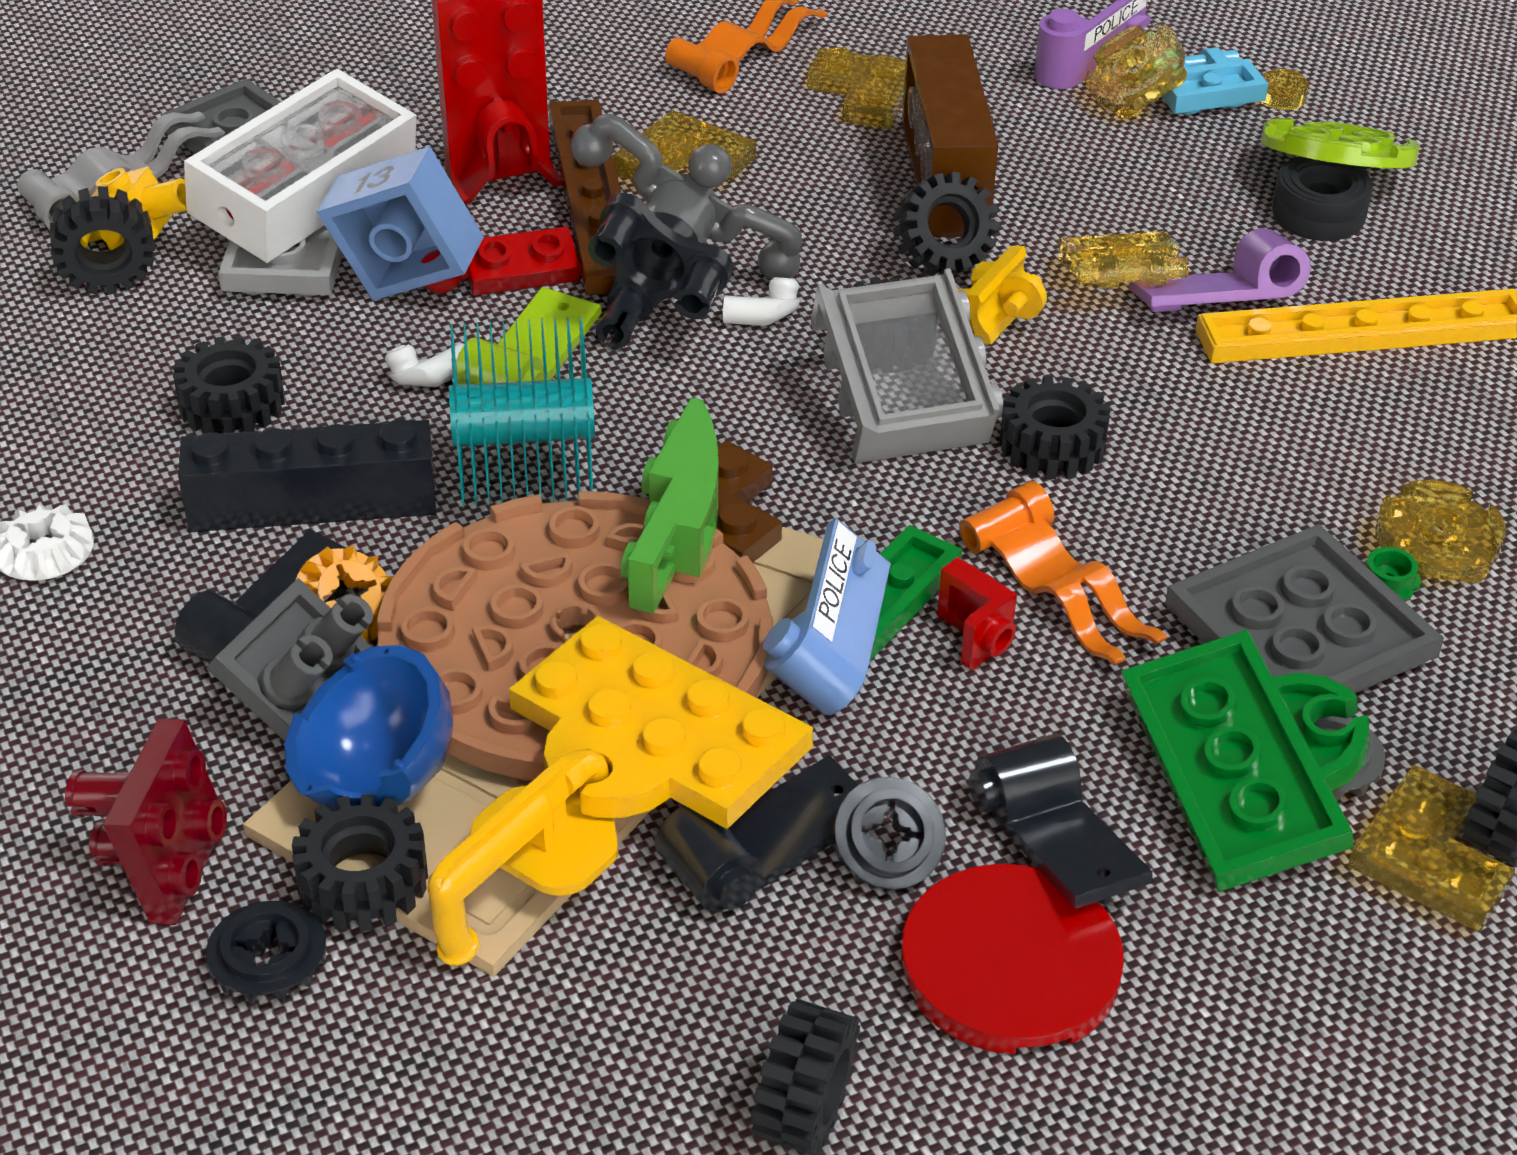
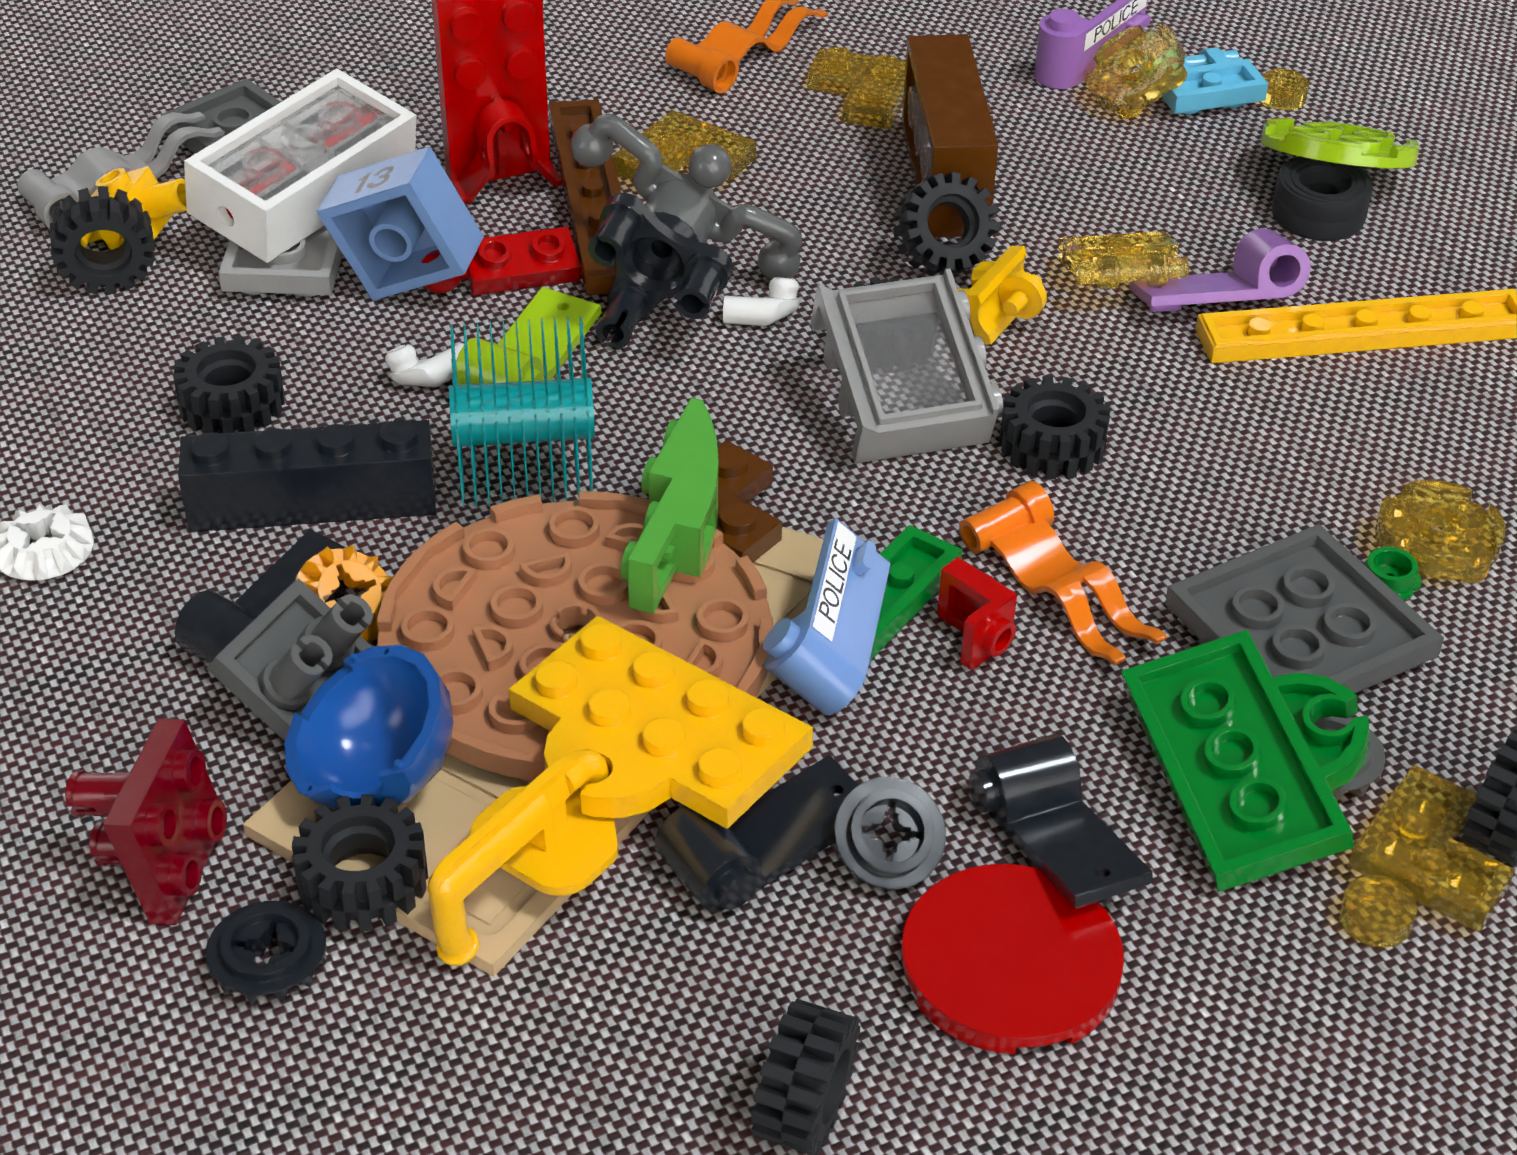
none -> clear yellow tile [1340,875,1417,947]

